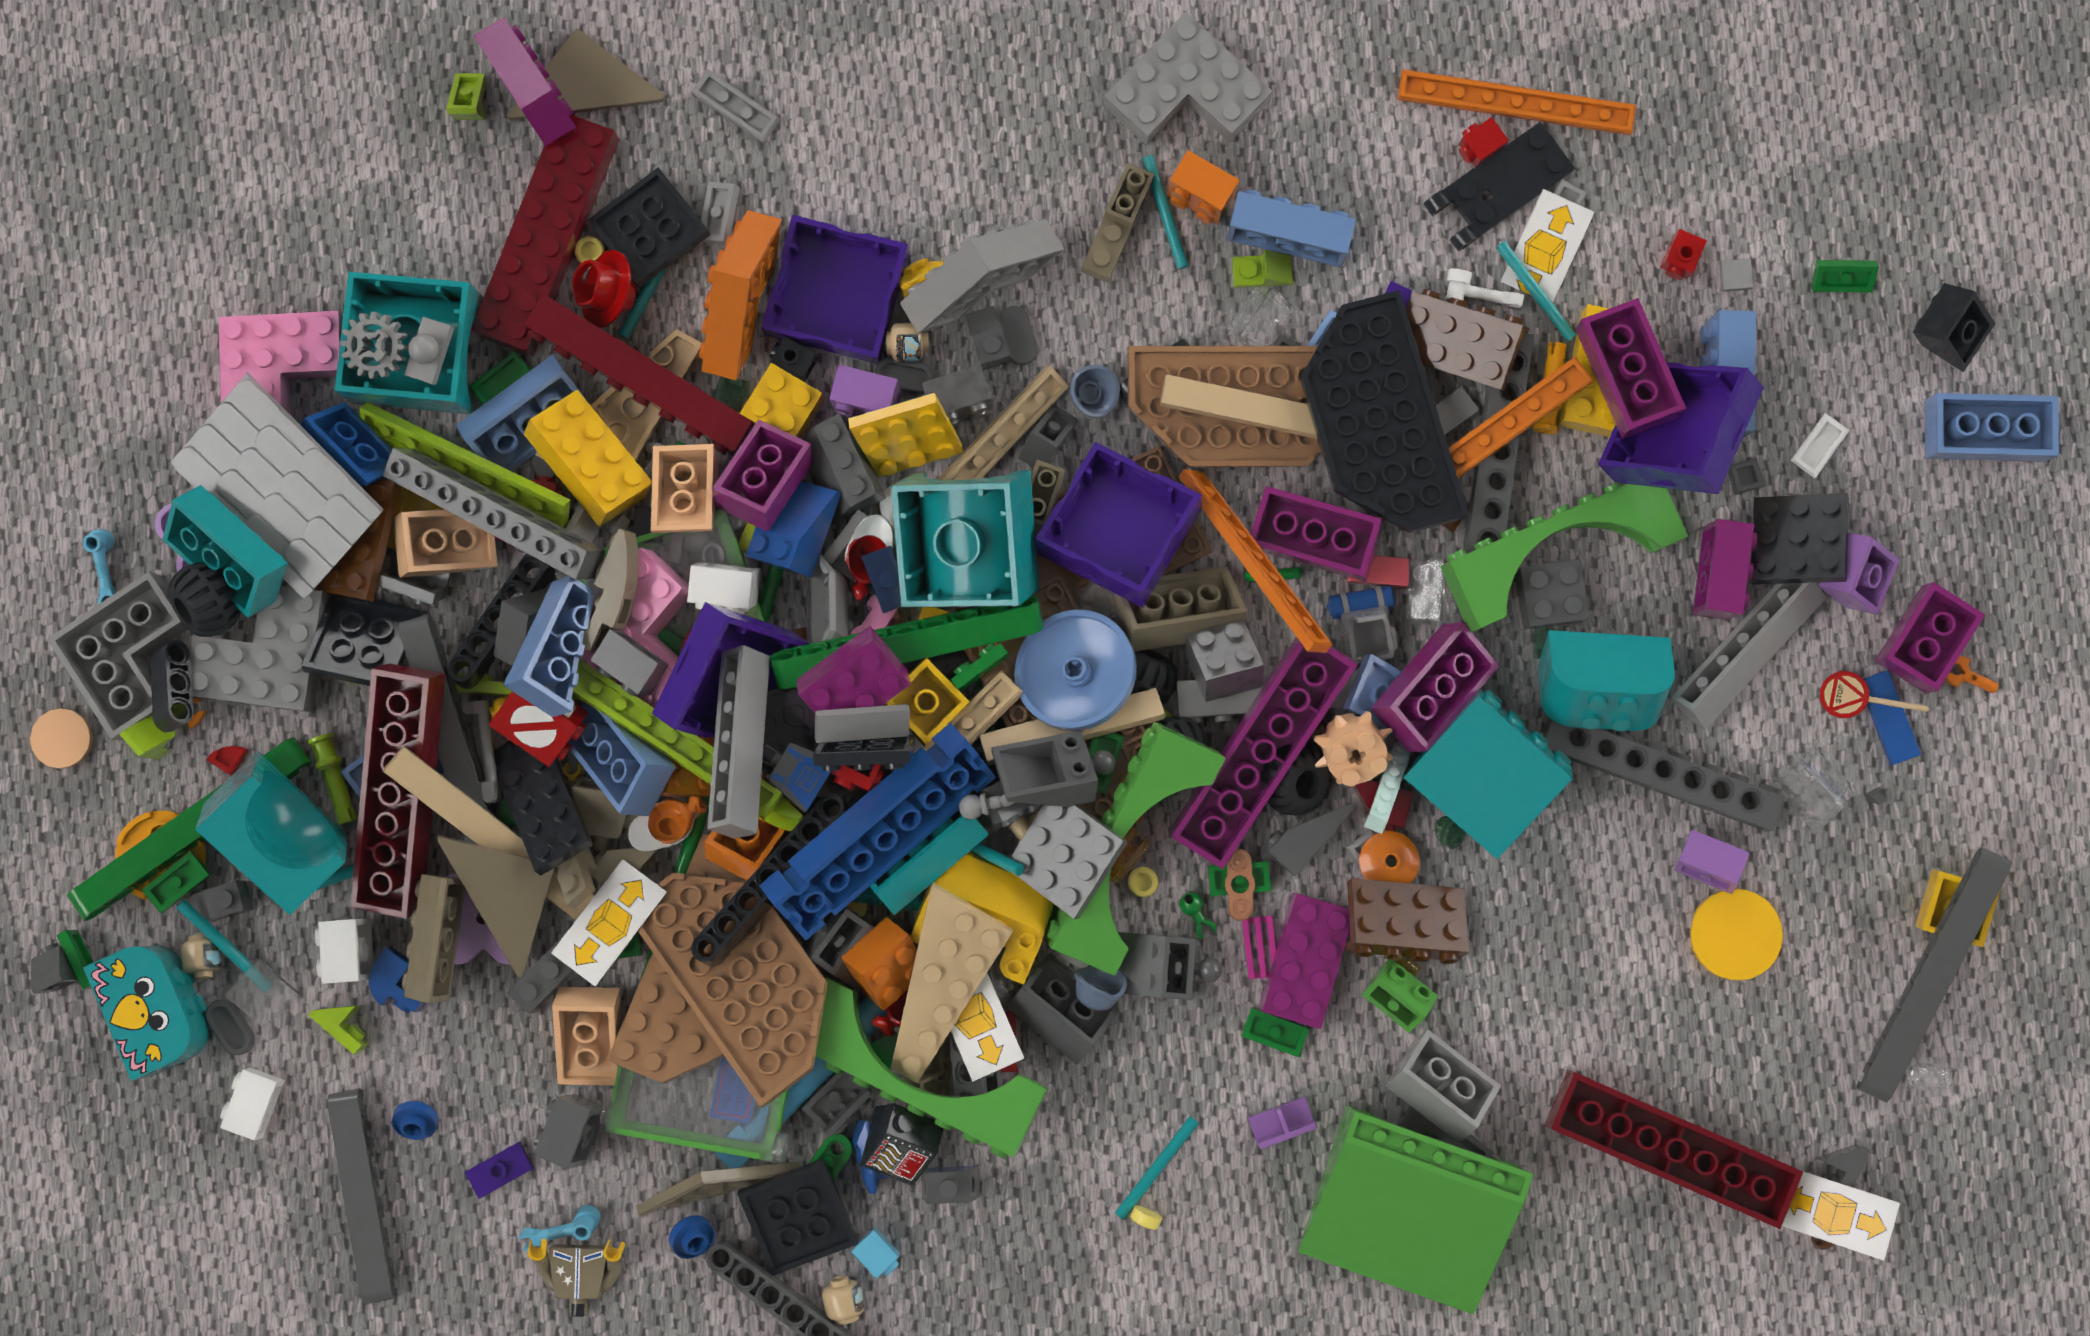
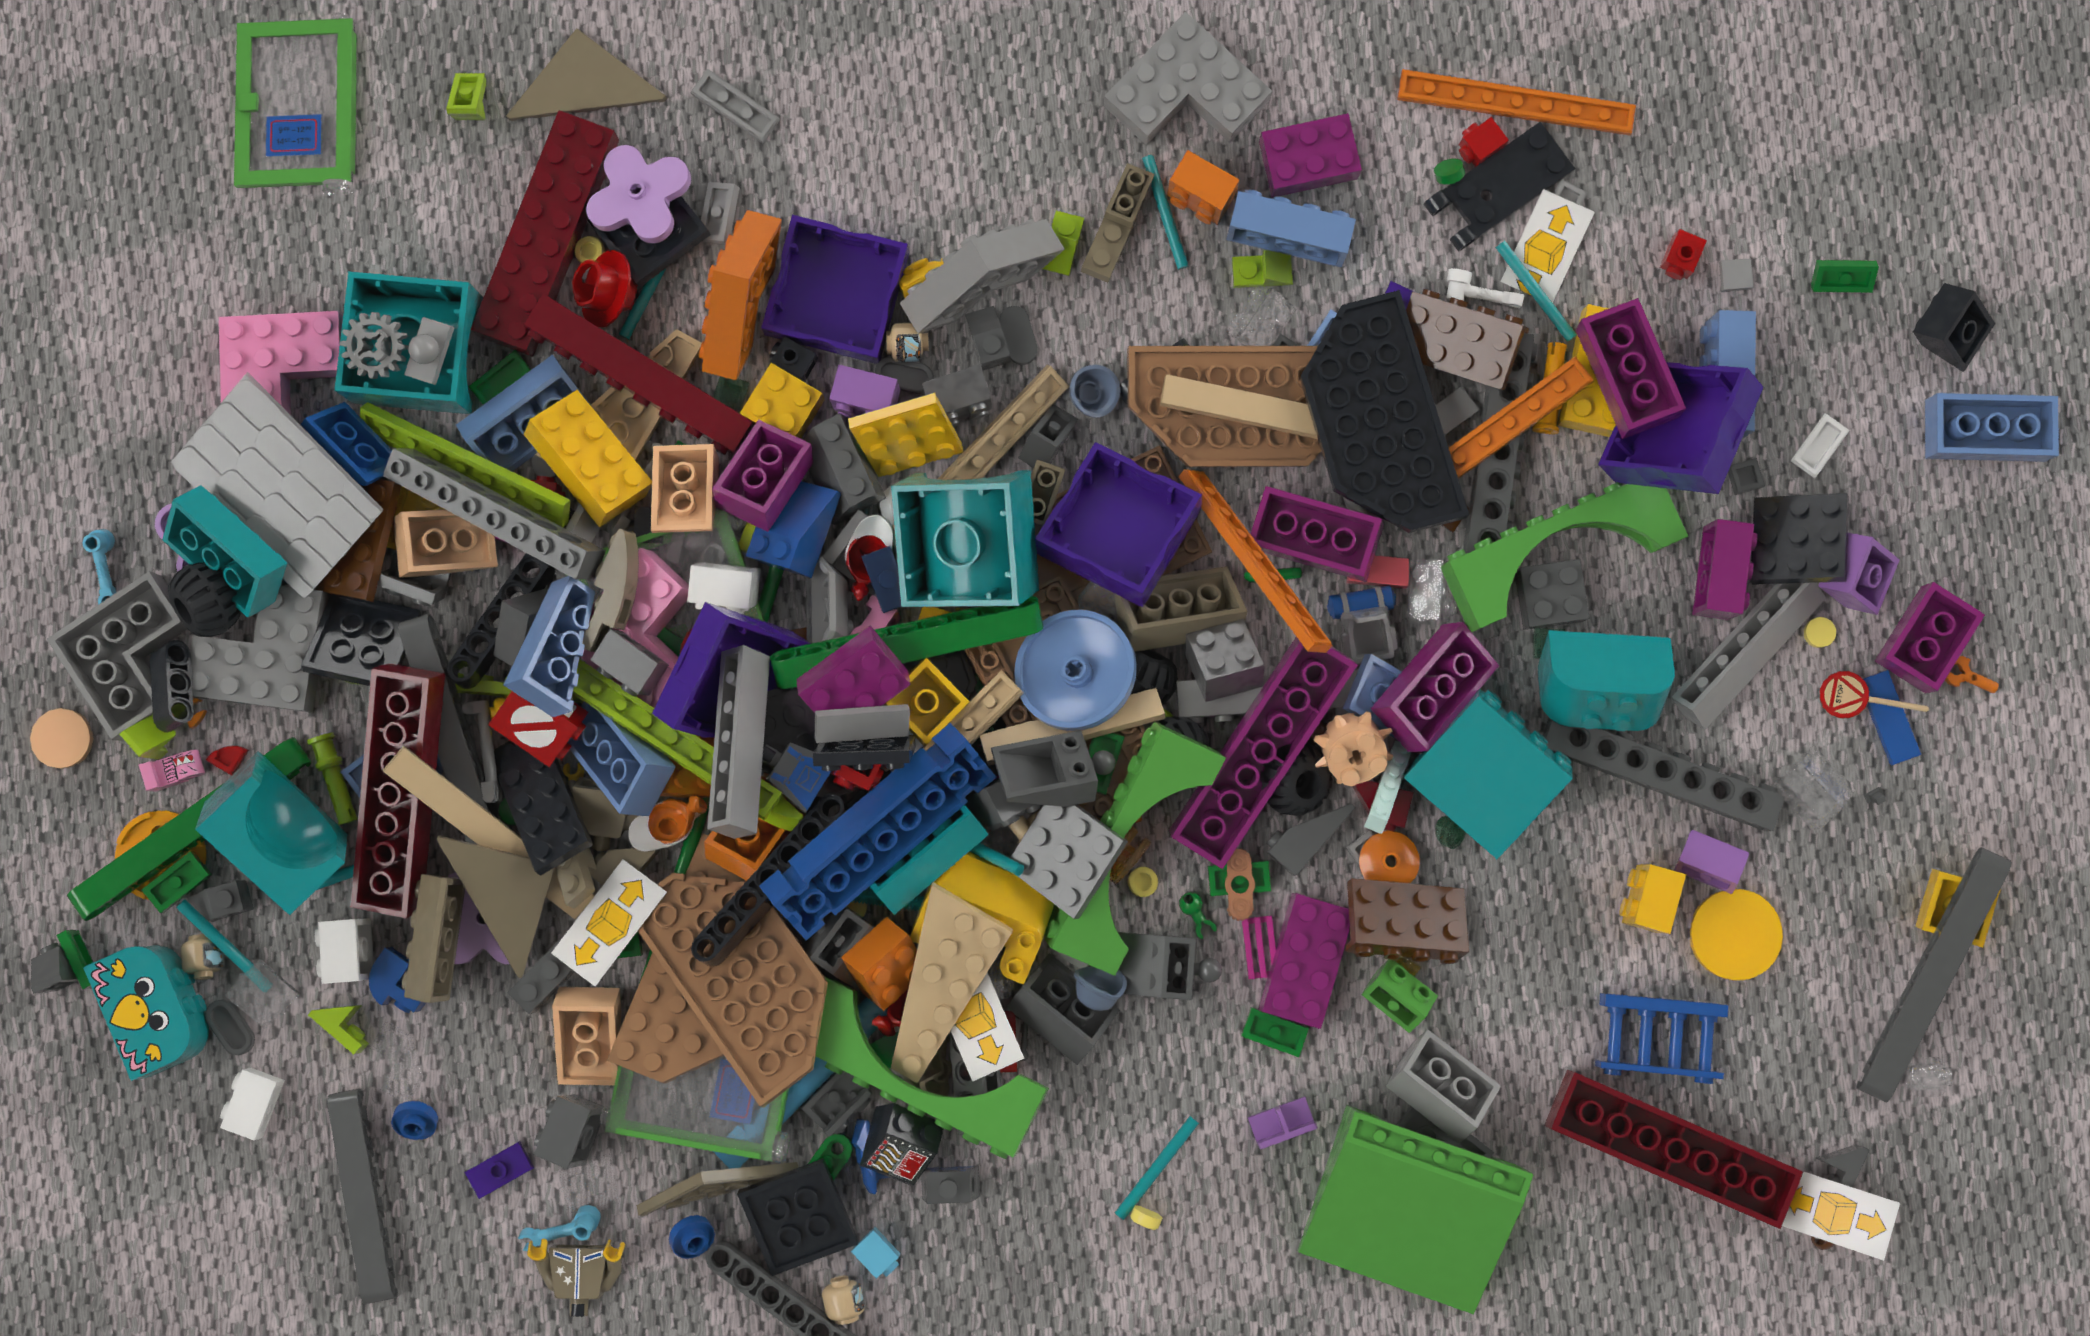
magenta brick [474,17,575,146] -> none
green plate [951,643,1010,692] -> none
light grey bar [959,793,1015,819] -> none
none -> bright pink leg [139,750,205,792]
none -> door [234,12,356,196]
none -> lavender plant [586,145,691,243]
none -> lime slope [1042,210,1084,276]
none -> magenta brick [1259,113,1362,198]
none -> green tile [1434,158,1465,185]
none -> blue fence [1595,993,1728,1084]
none -> yellow brick [1619,864,1686,934]
none -> light yellow tile [1804,617,1836,648]

